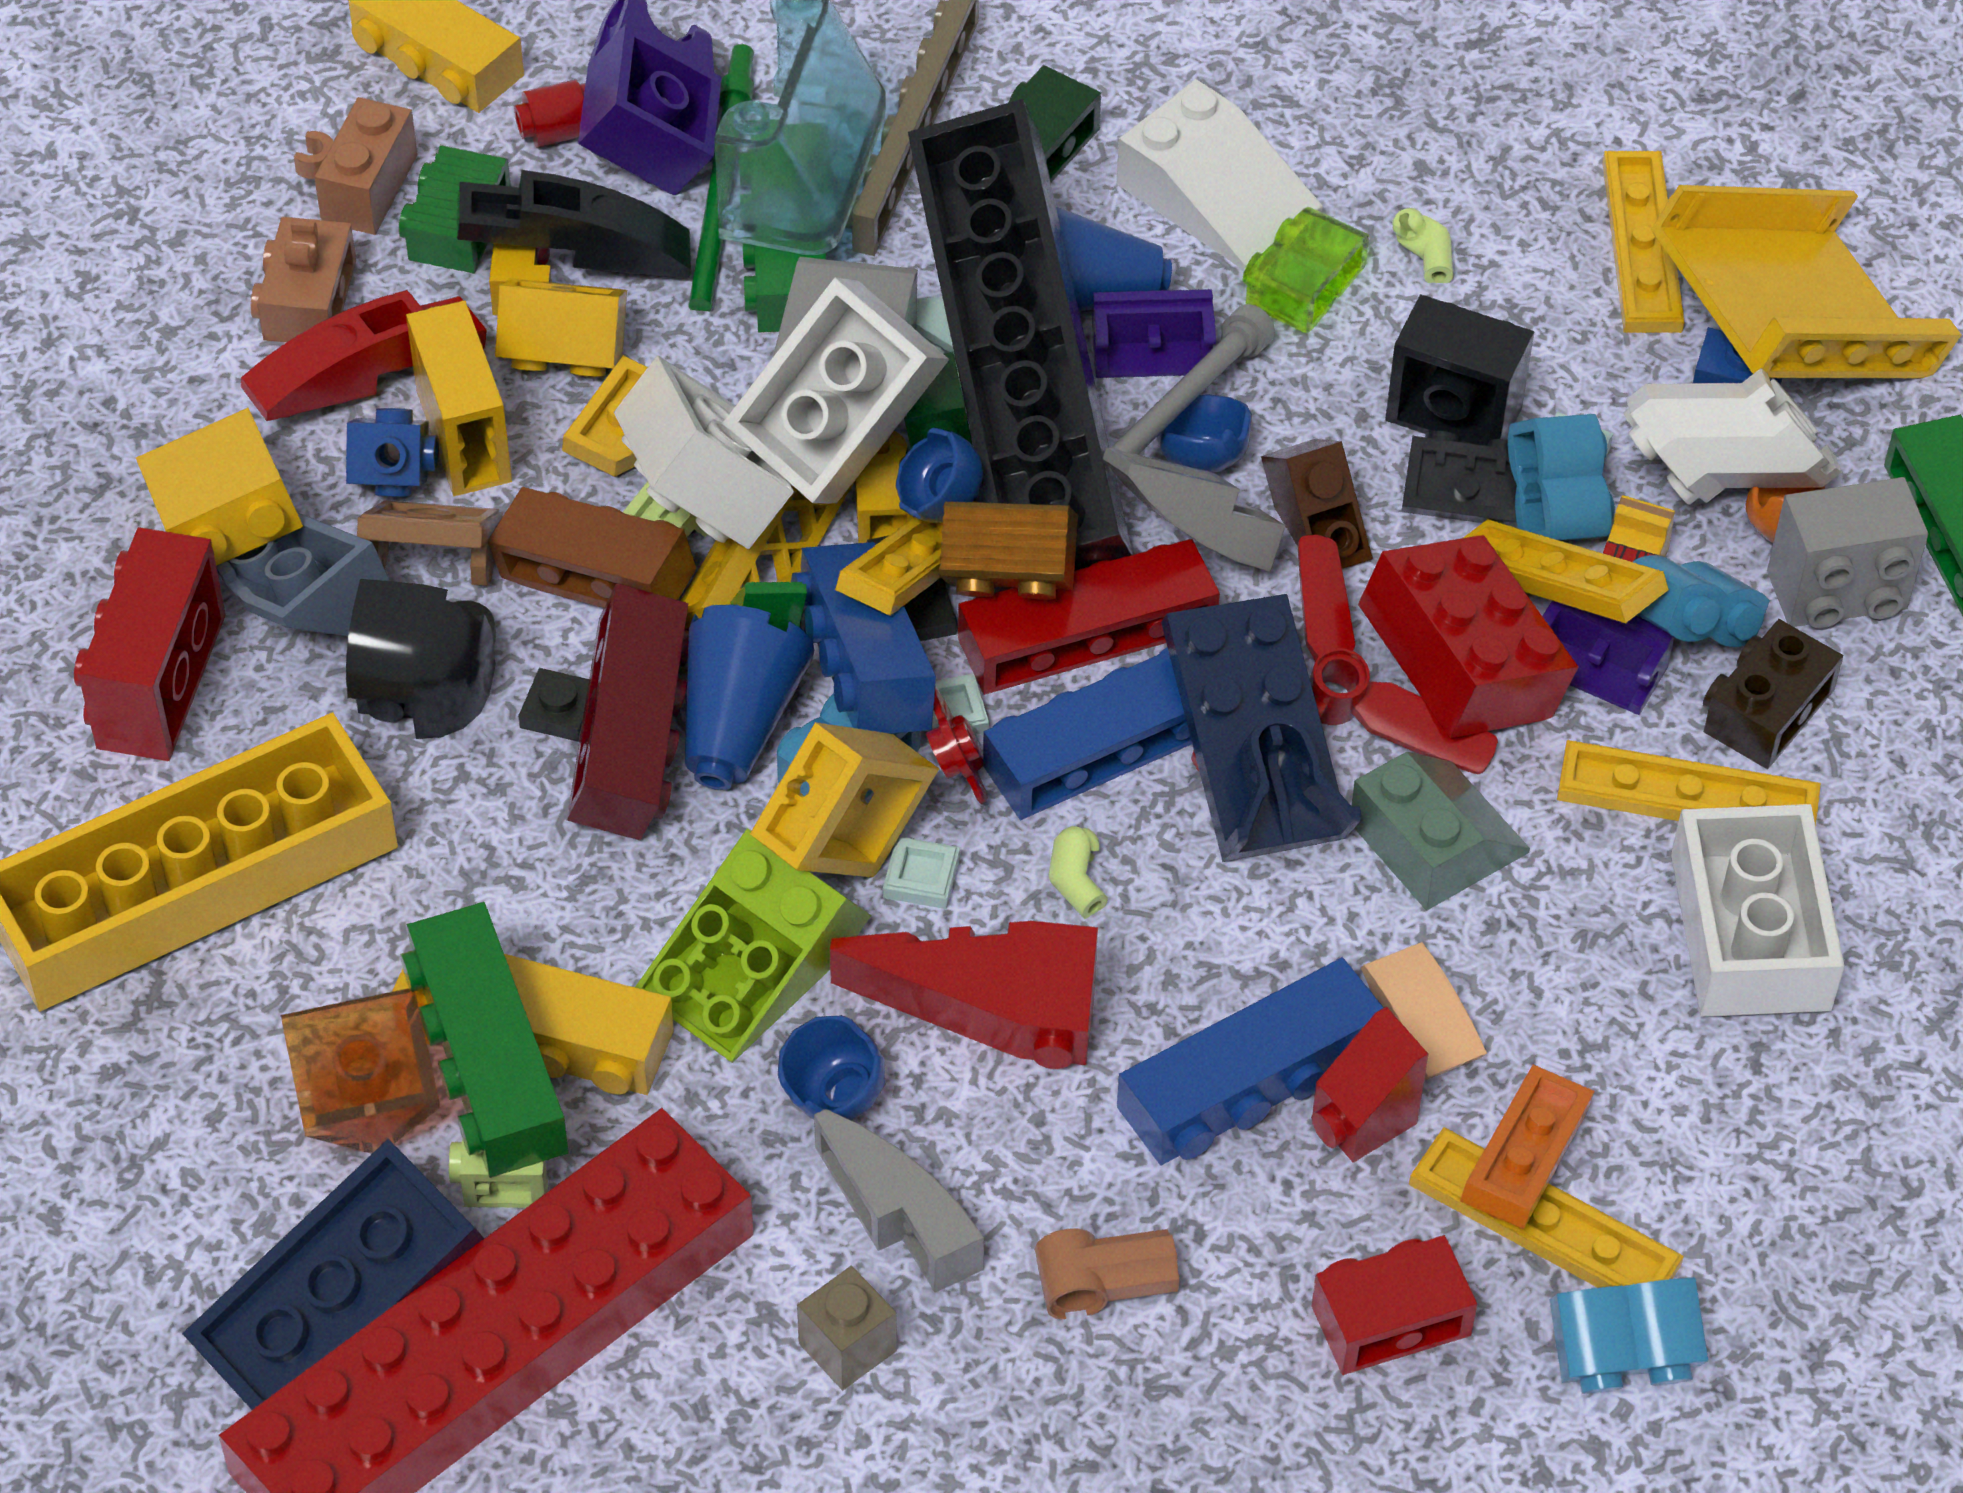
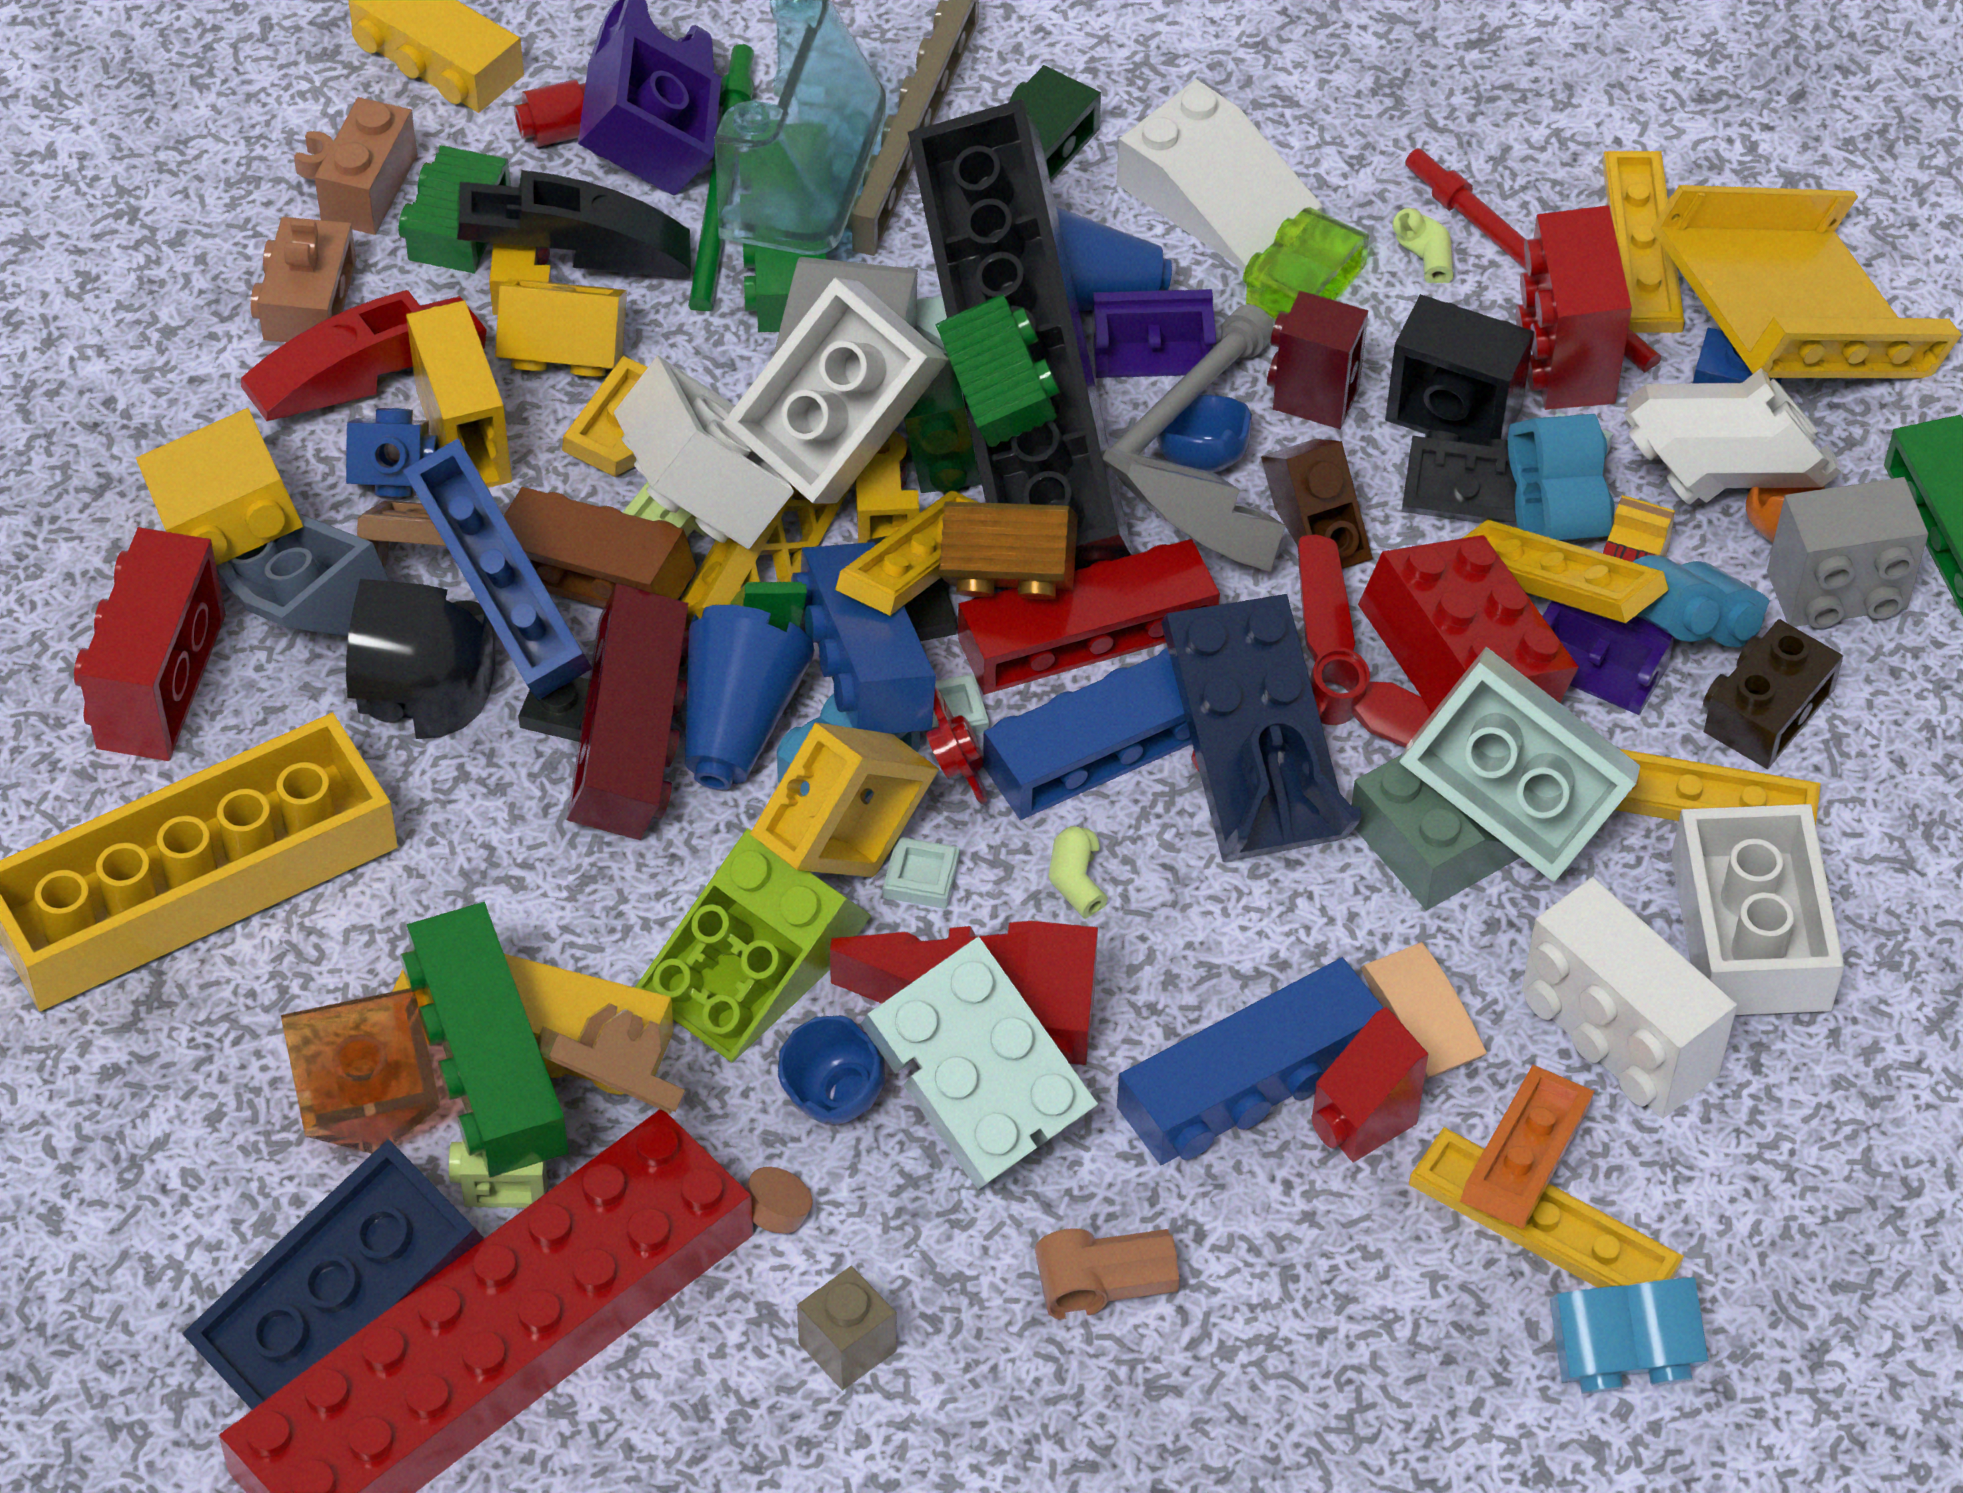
light grey slope [814,1109,984,1292] -> none
blue hair [895,428,984,523] -> none
red brick [1311,1235,1477,1375] -> none
none -> blue brick [403,439,593,700]
none -> medium nougat piece [536,1003,685,1114]
none -> nougat tile [744,1167,813,1234]
none -> light aqua piece [861,936,1098,1190]
none -> green brick [936,293,1060,446]
none -> dark red brick [1267,291,1369,430]
none -> light aqua brick [1399,647,1640,882]
none -> red bar [1405,148,1661,373]
none -> red piece [1516,205,1632,410]
none -> white brick [1521,876,1737,1119]

